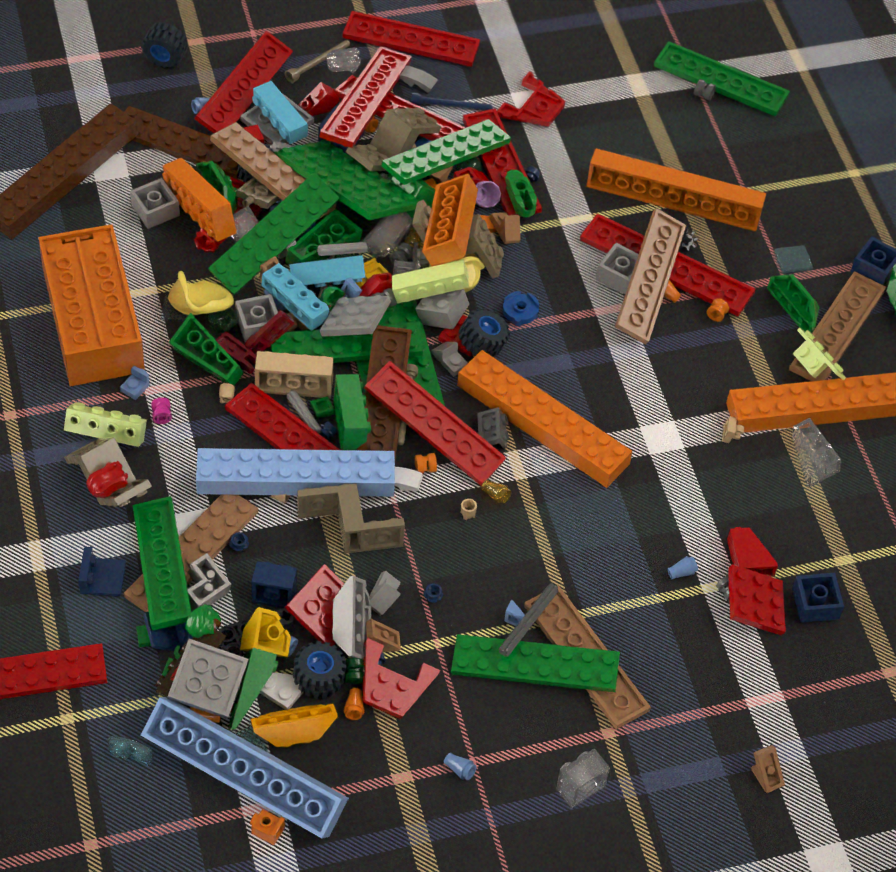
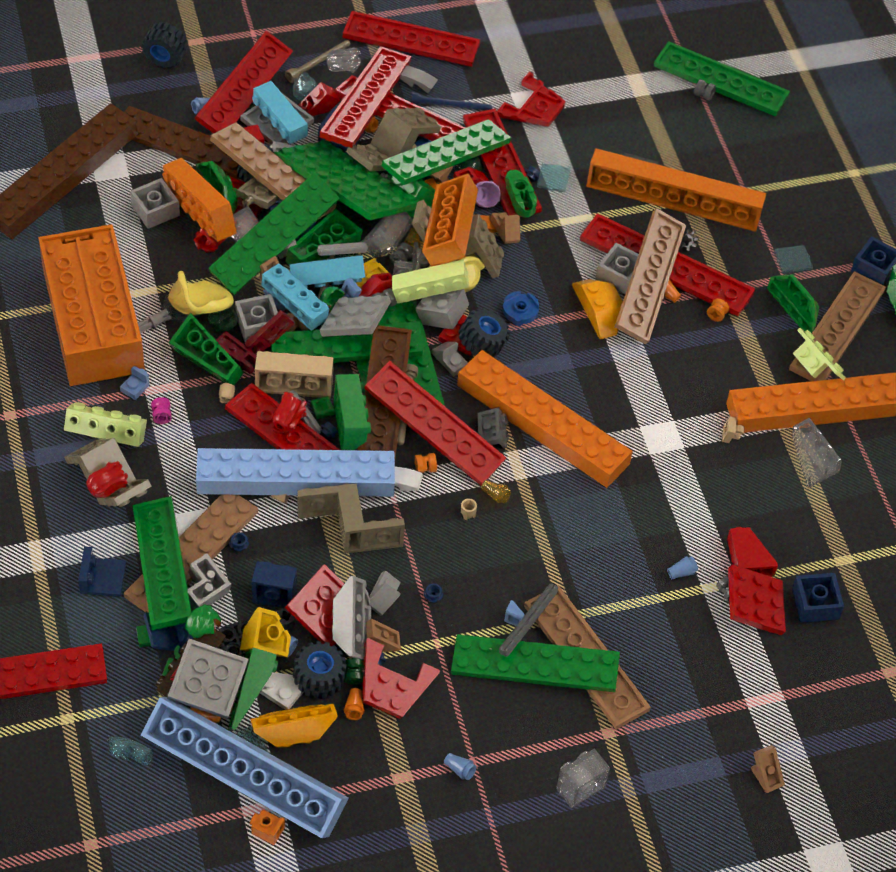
none -> light grey axle [138,308,171,334]
none -> red piece [272,392,307,432]
none -> clear light blue helmet [292,73,317,101]
none -> clear light blue piece [537,163,571,193]
none -> light orange wedge [572,279,623,339]

